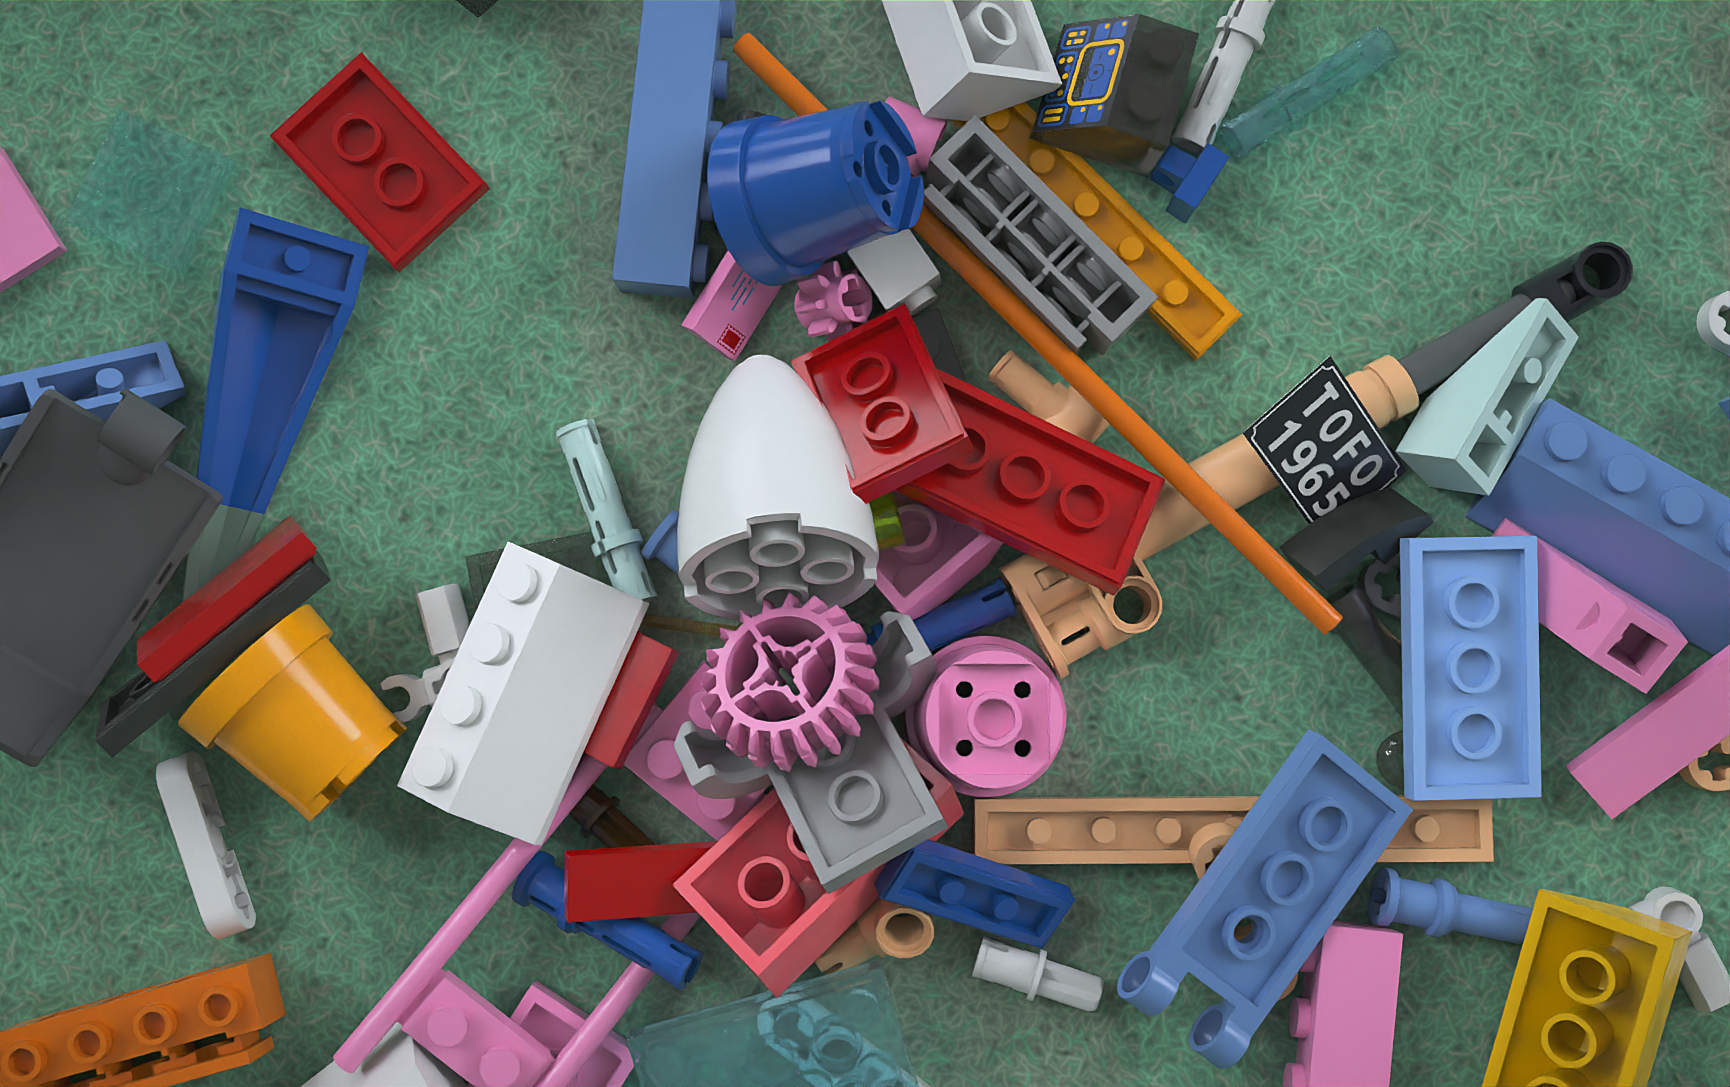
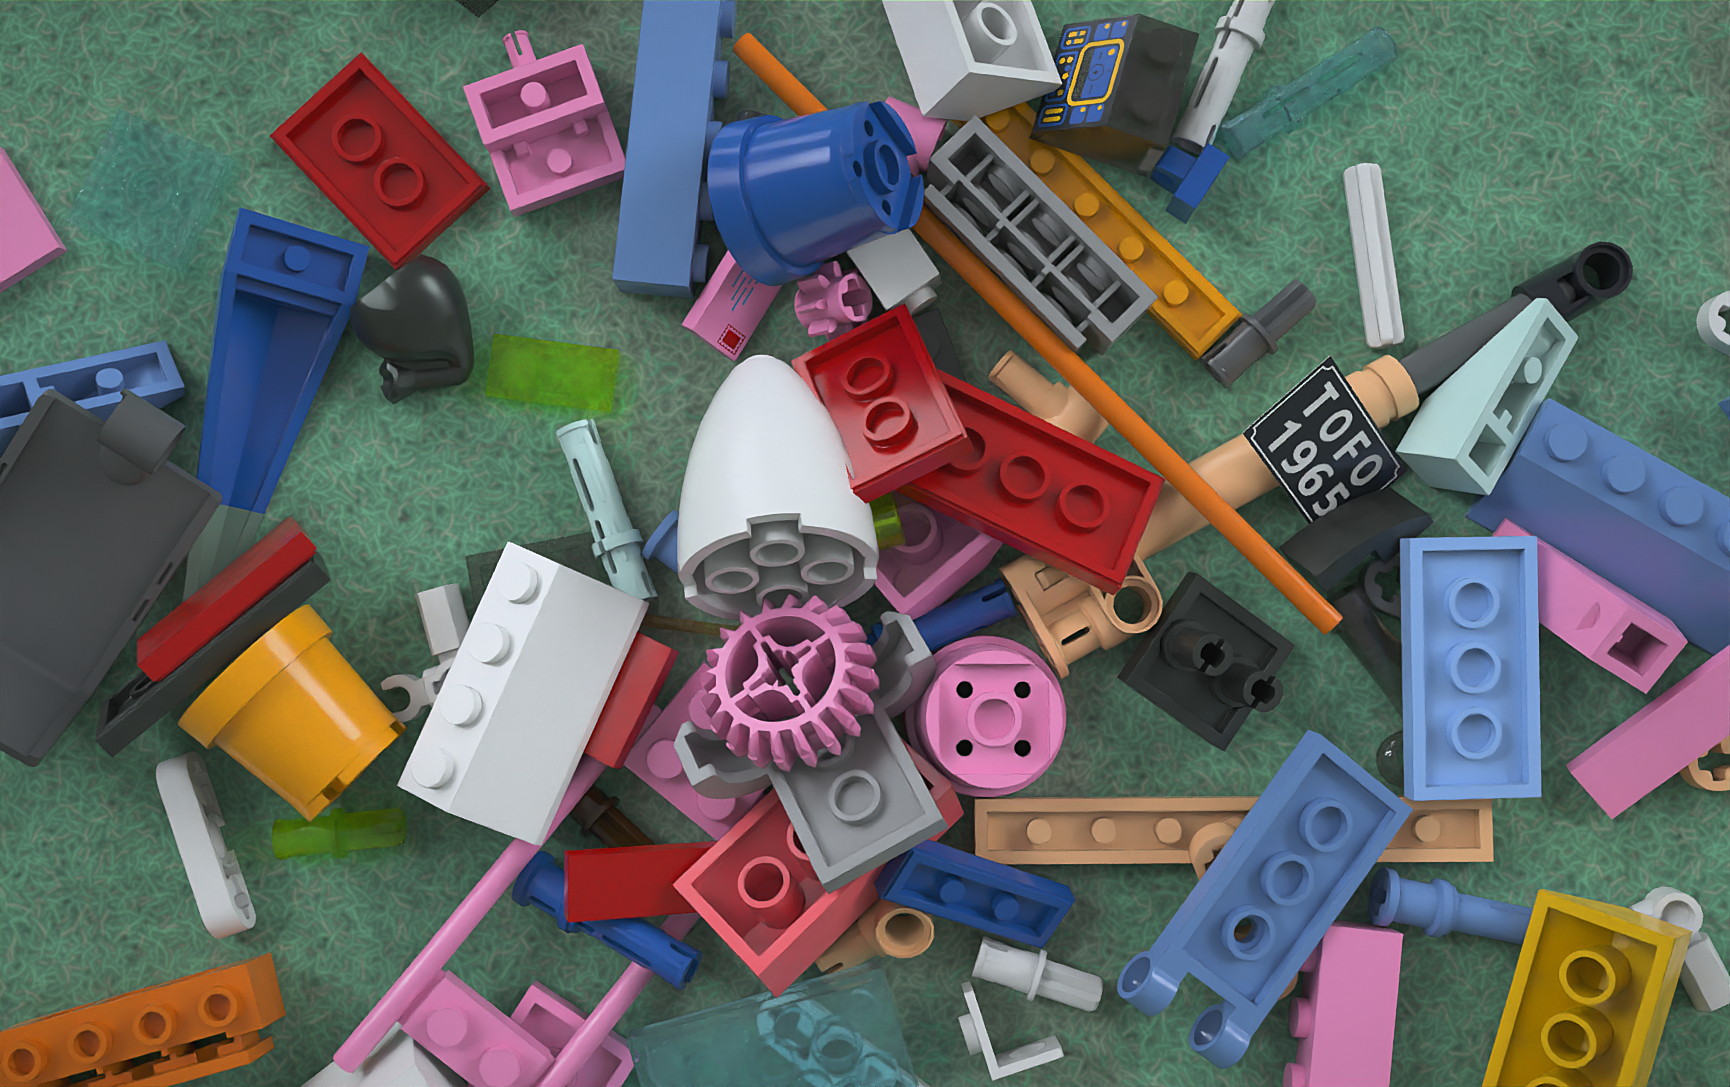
none -> clear neon green axle [272,807,408,860]
none -> pearl dark grey piece [350,254,474,405]
none -> bright pink plate [463,30,626,217]
none -> clear neon green plate [485,334,621,414]
none -> white bracket [958,981,1064,1081]
none -> pearl dark grey plate [1117,572,1295,751]
none -> dark grey axle [1200,280,1317,389]
none -> white axle [1343,163,1405,349]

